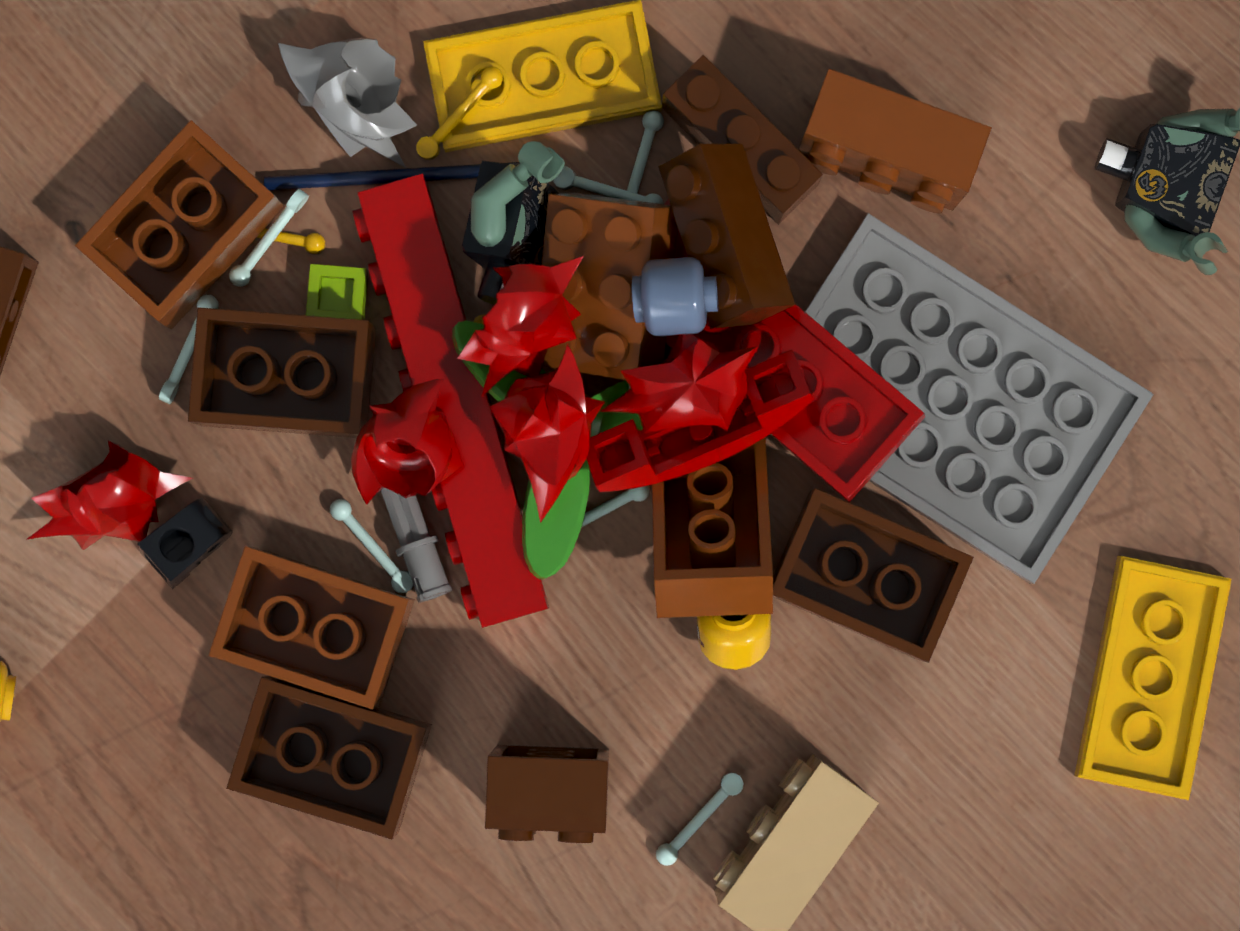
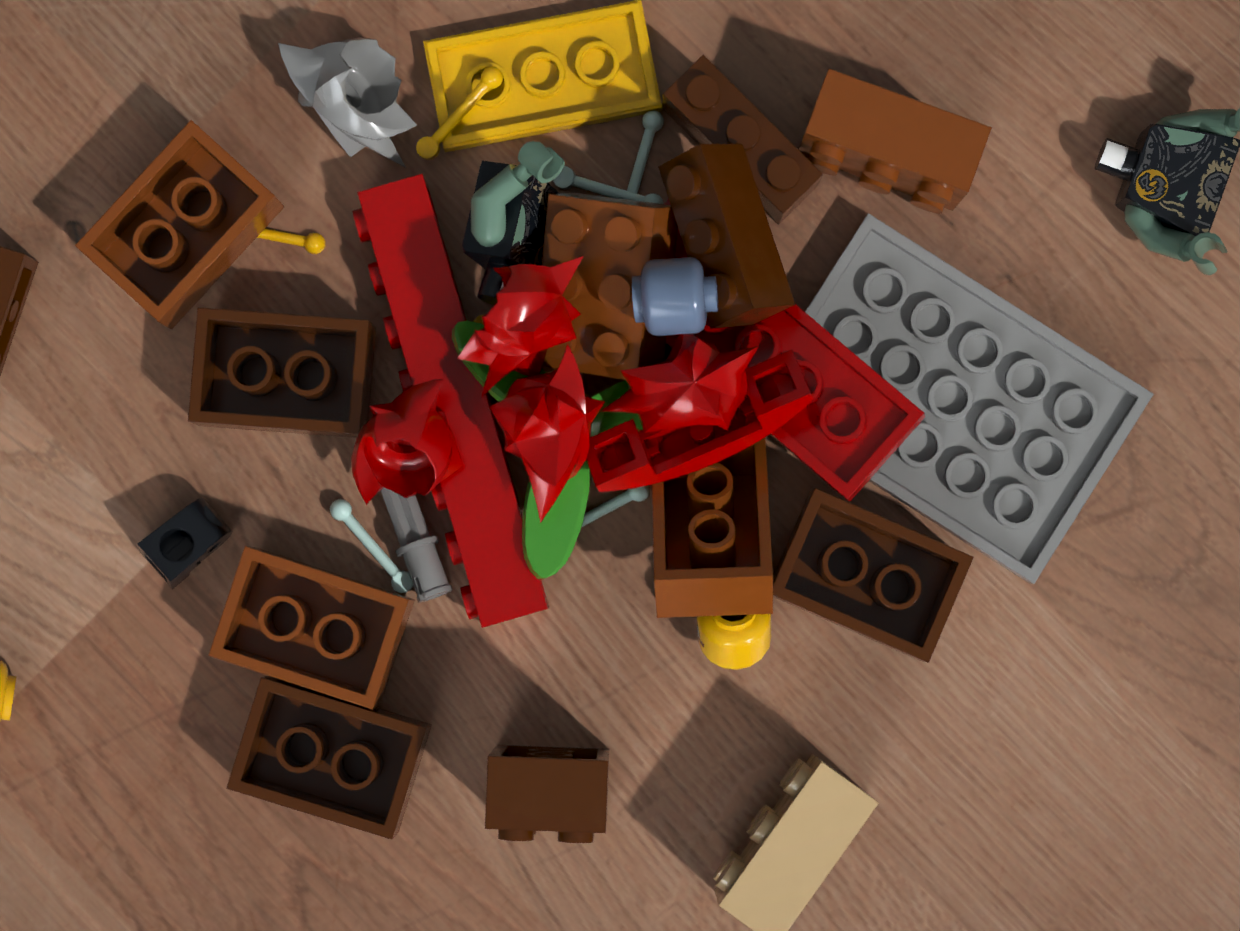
red hair [26,440,193,550] -> none
light aqua hinge [159,295,219,404] -> none
light aqua hinge [229,189,309,287] -> none
dark blue axle [264,162,520,190] -> none
lime plate [306,264,368,320] -> none
light aqua hinge [656,773,744,866] -> none
yellow tile [1074,556,1232,800] -> none

